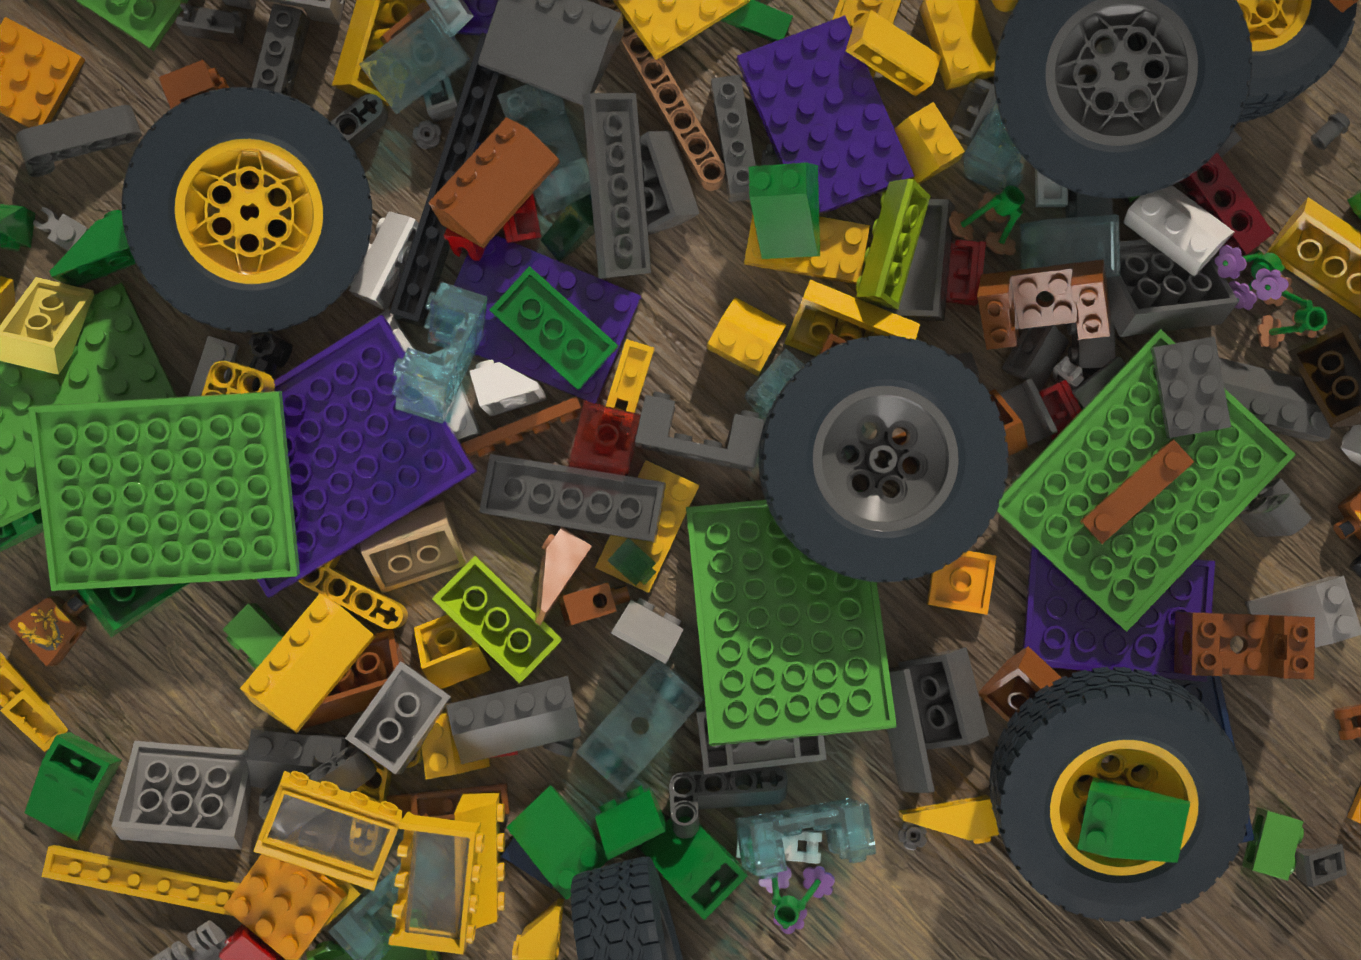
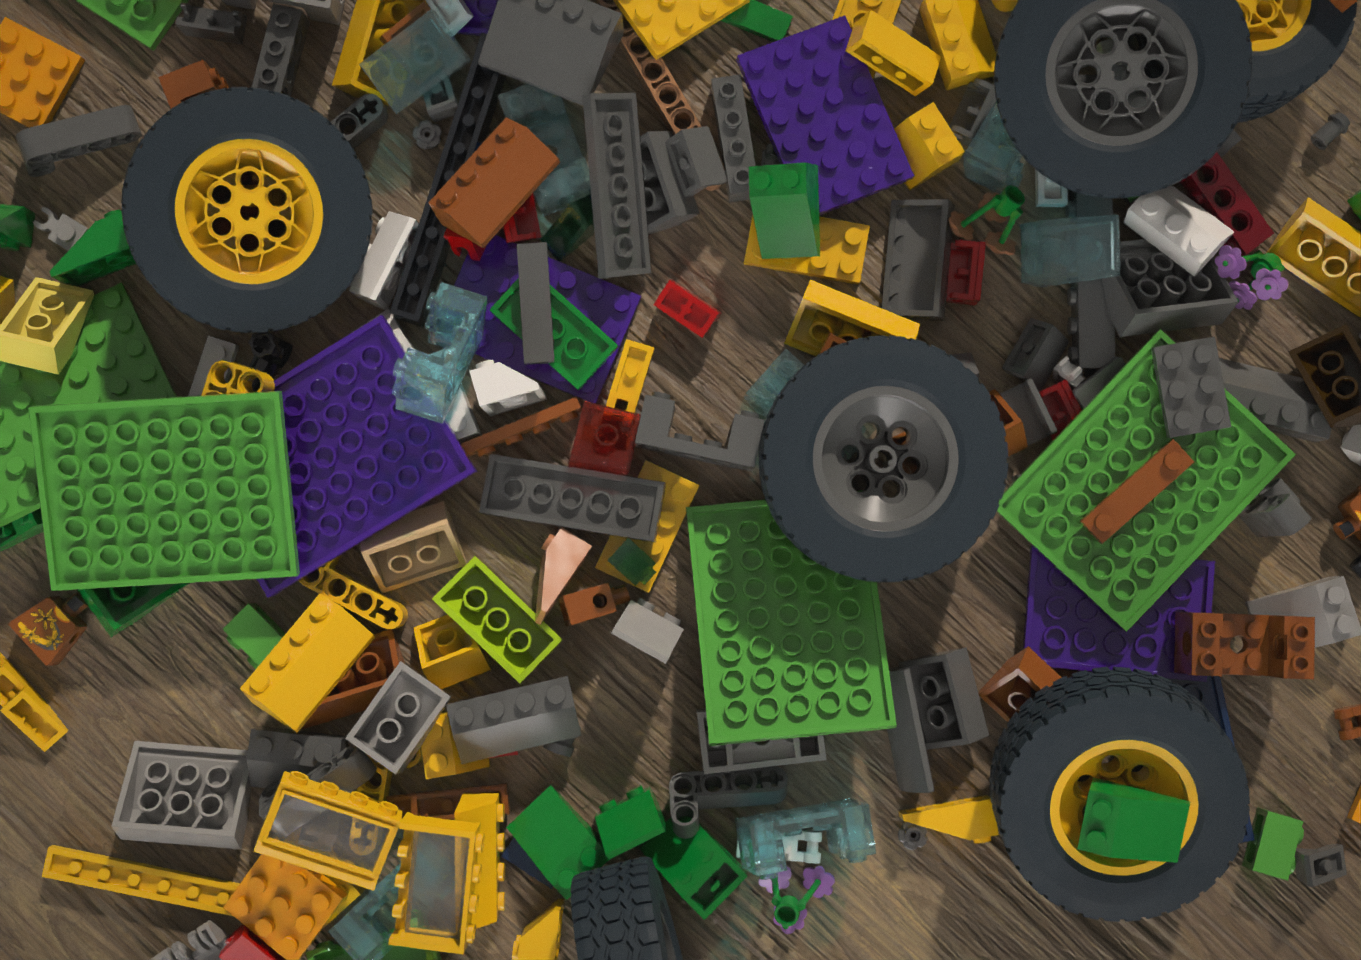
green slope [24,732,122,841] -> none
clear light blue plate [576,659,704,793] -> none
yellow slope [707,297,786,377] -> none
lime slope [856,179,931,310] -> none
light orange plate [926,551,997,615] -> none
dark orange plate [977,259,1111,350] -> none
plant [1257,274,1328,349] -> none
none -> dark grey tile [517,242,555,365]
none -> red hinge [653,280,722,338]
none -> dark grey panel [665,126,727,197]

